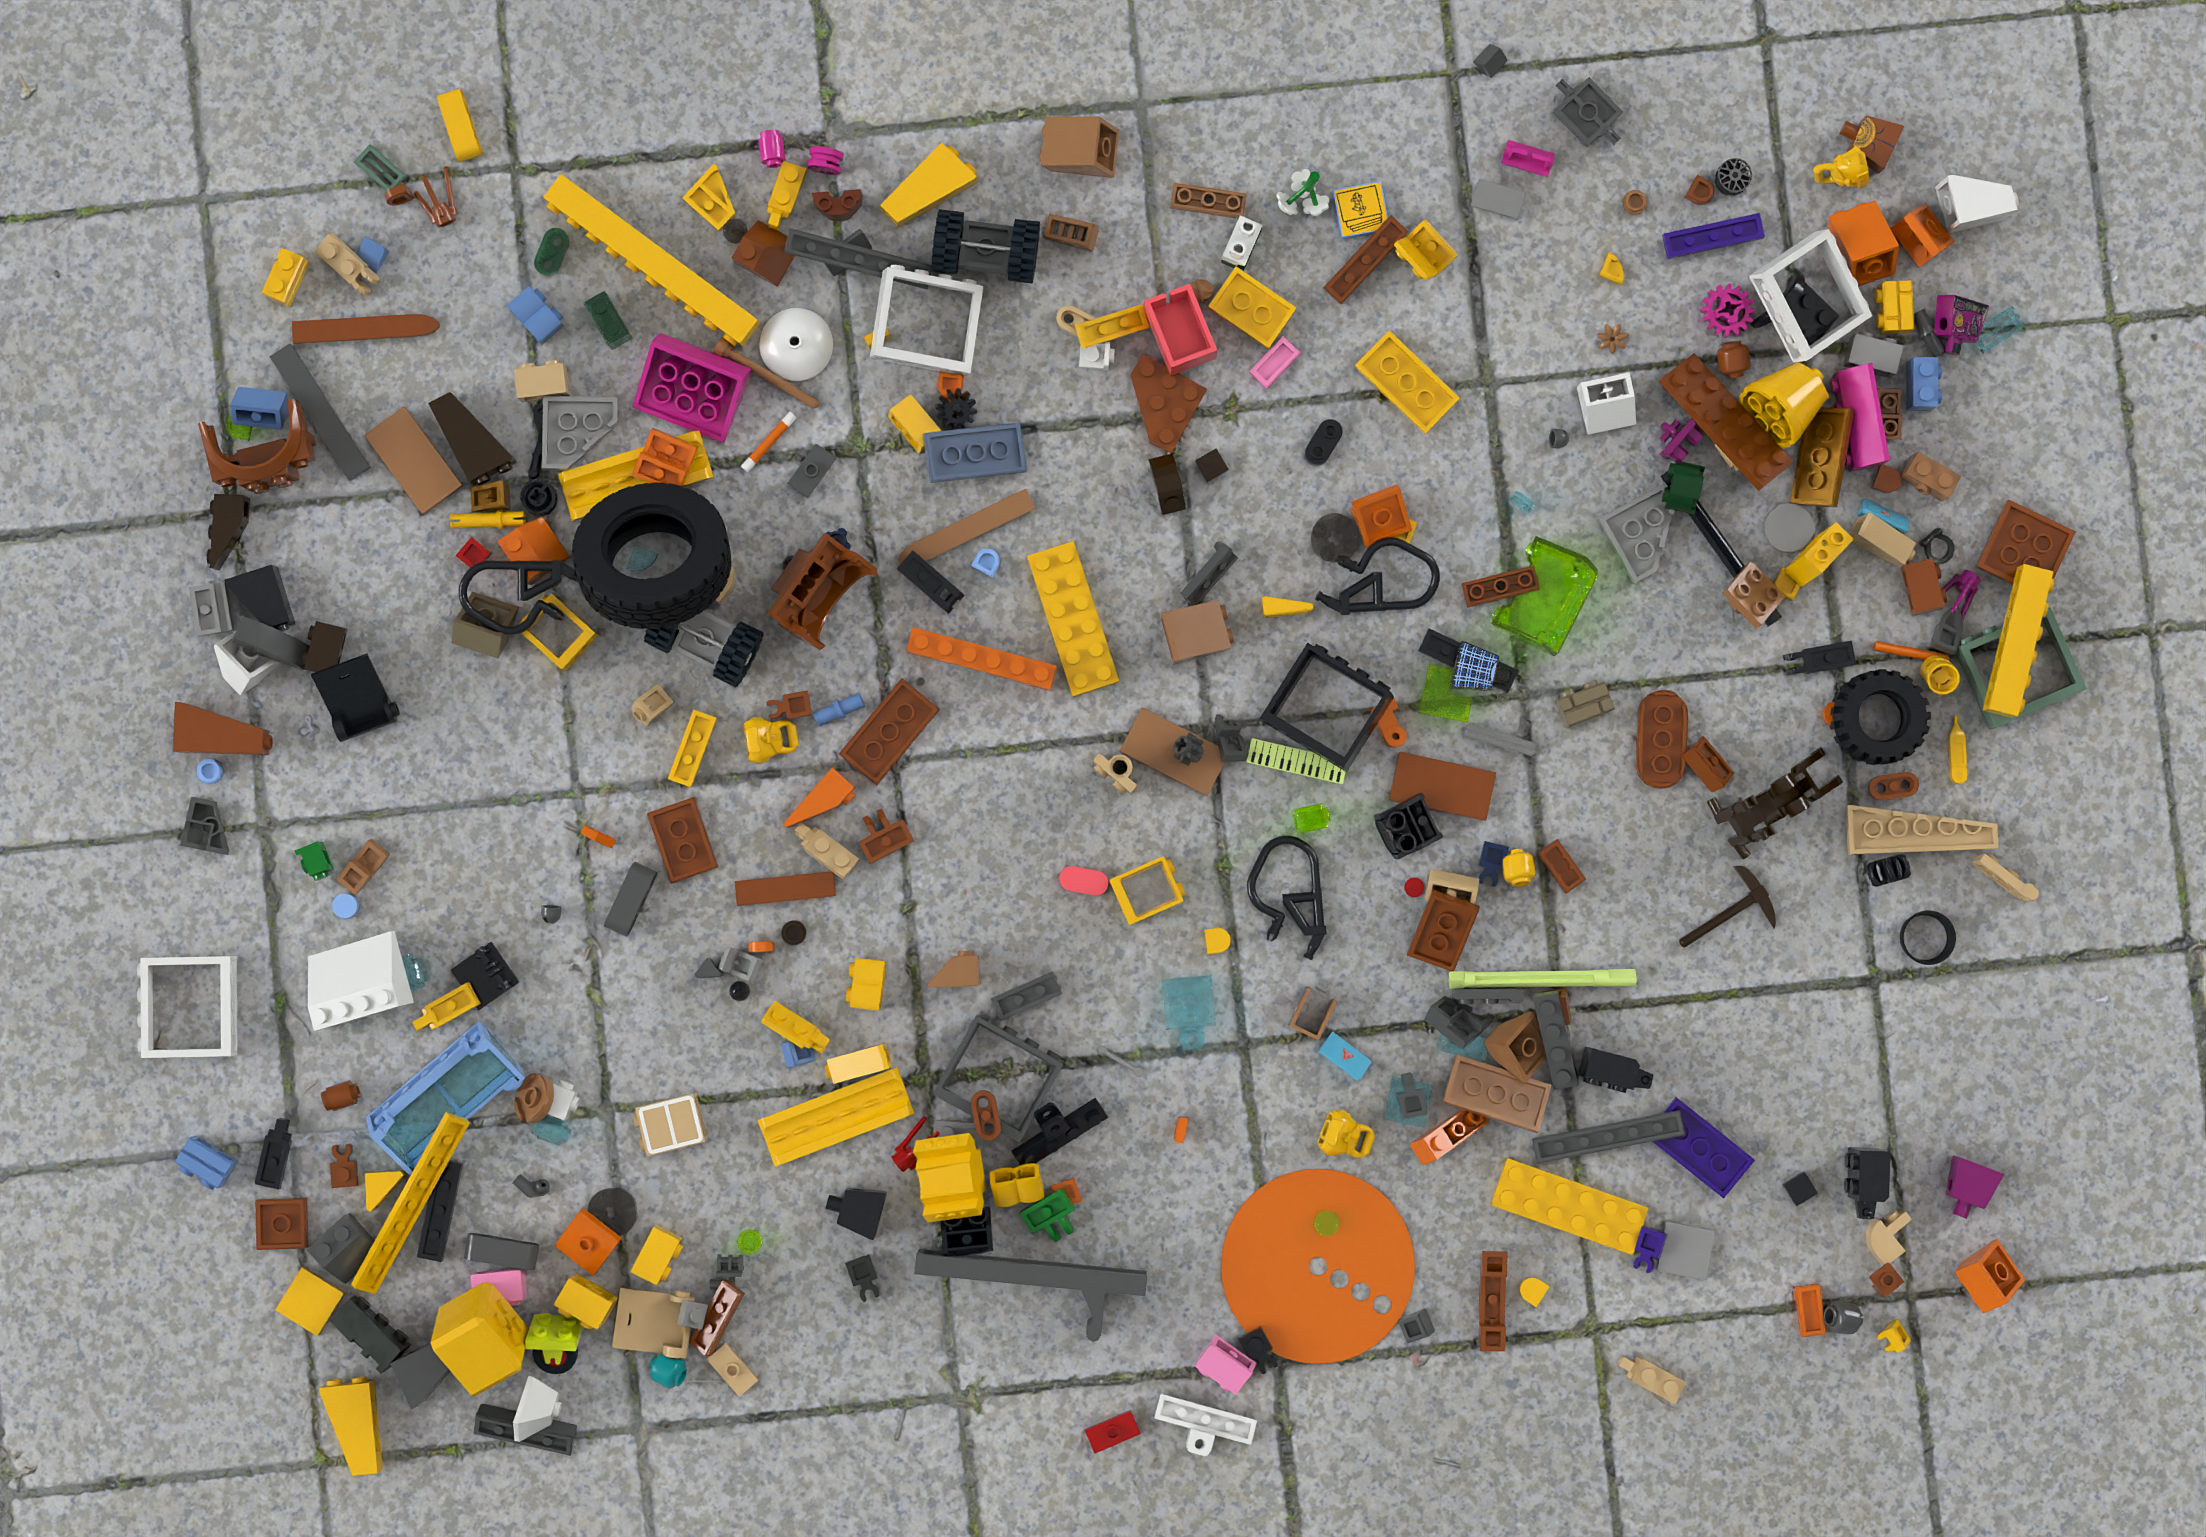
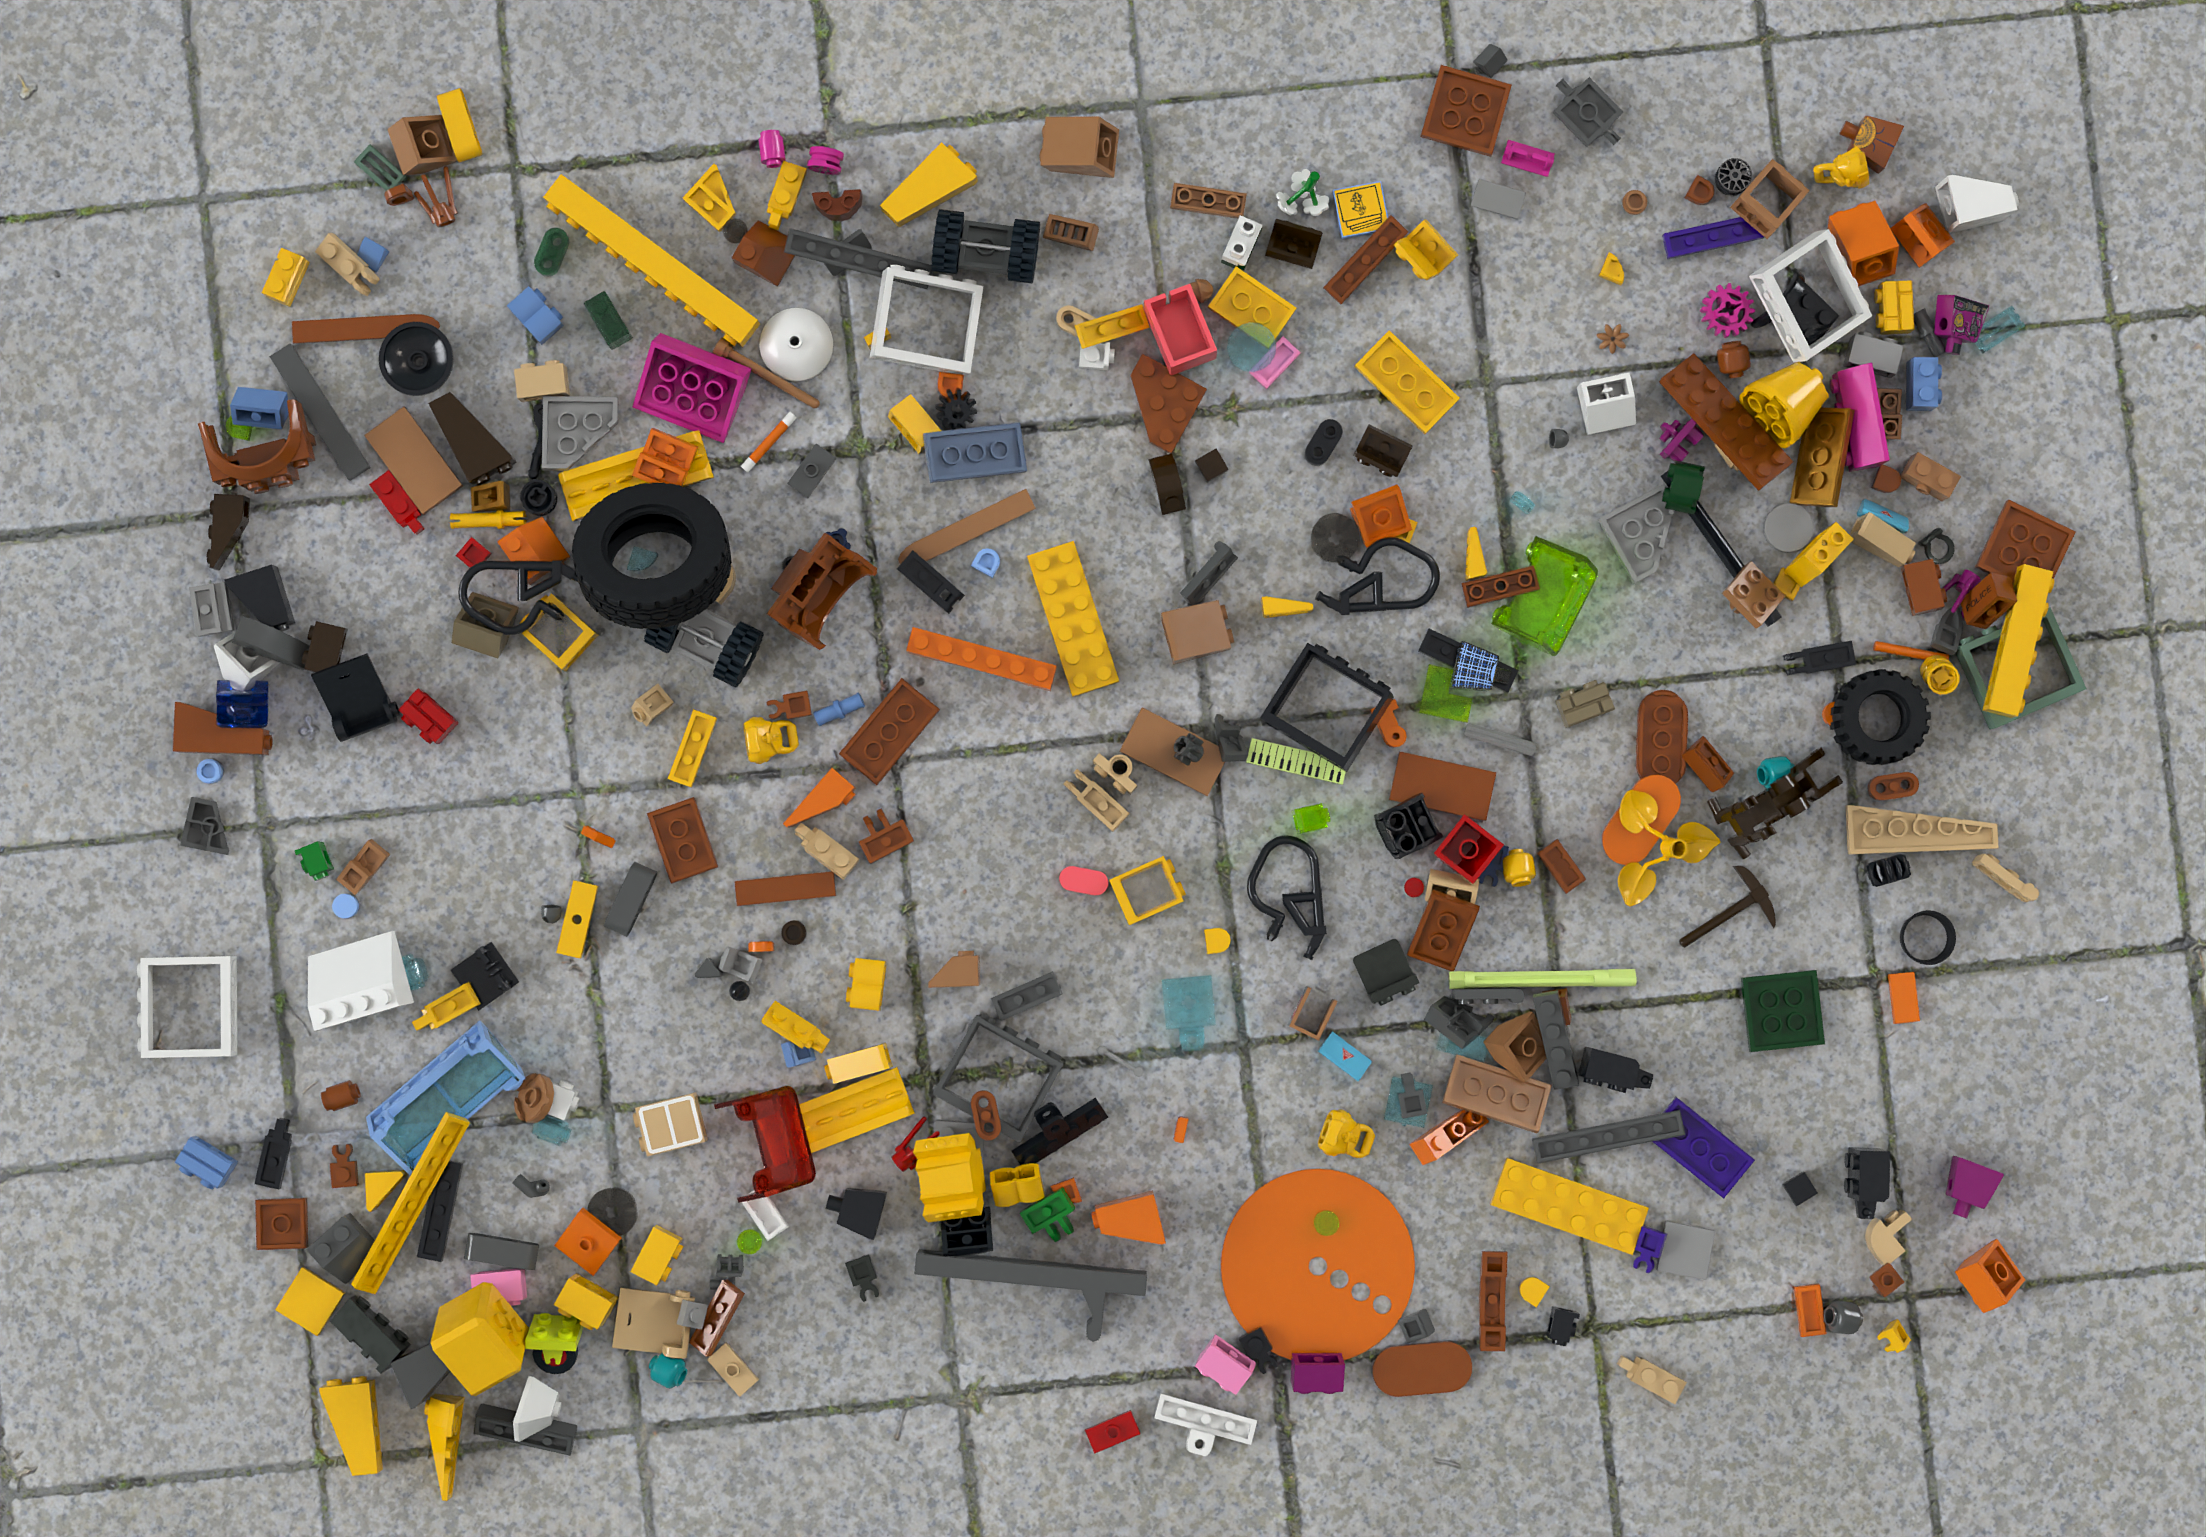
yellow piece [1948,716,1968,784] -> none
none -> clear blue piece [216,680,268,728]
none -> red hinge [369,470,425,535]
none -> black dish [379,322,454,396]
none -> medium nougat slope [387,115,457,175]
none -> red brick [398,688,459,744]
none -> yellow wedge [424,1393,465,1501]
none -> yellow tile [556,880,599,959]
none -> clear red windscreen [714,1086,816,1203]
none -> white plate [740,1185,789,1241]
none -> tan hinge [1063,769,1130,832]
none -> orange slope [1091,1190,1166,1245]
none -> clear light blue tile [1227,322,1277,372]
none -> dark brown bracket [1265,219,1323,269]
none -> magenta brick [1290,1353,1345,1394]
none -> dark brown bracket [1353,424,1413,477]
none -> pearl dark grey bracket [1353,939,1420,1006]
none -> dark orange tile [1372,1341,1472,1397]
none -> dark orange plate [1420,65,1512,157]
none -> red slope [1434,814,1504,884]
none -> yellow slope [1465,526,1487,581]
none -> black brick [1546,1306,1580,1346]
none -> orange tile [1602,775,1681,865]
none -> yellow plant [1618,790,1721,906]
none -> medium nougat window [1730,159,1810,239]
none -> dark green plate [1741,970,1825,1052]
none -> teal head [1757,756,1795,789]
none -> orange tile [1888,972,1920,1024]
none -> dark orange brick [1961,572,2017,629]

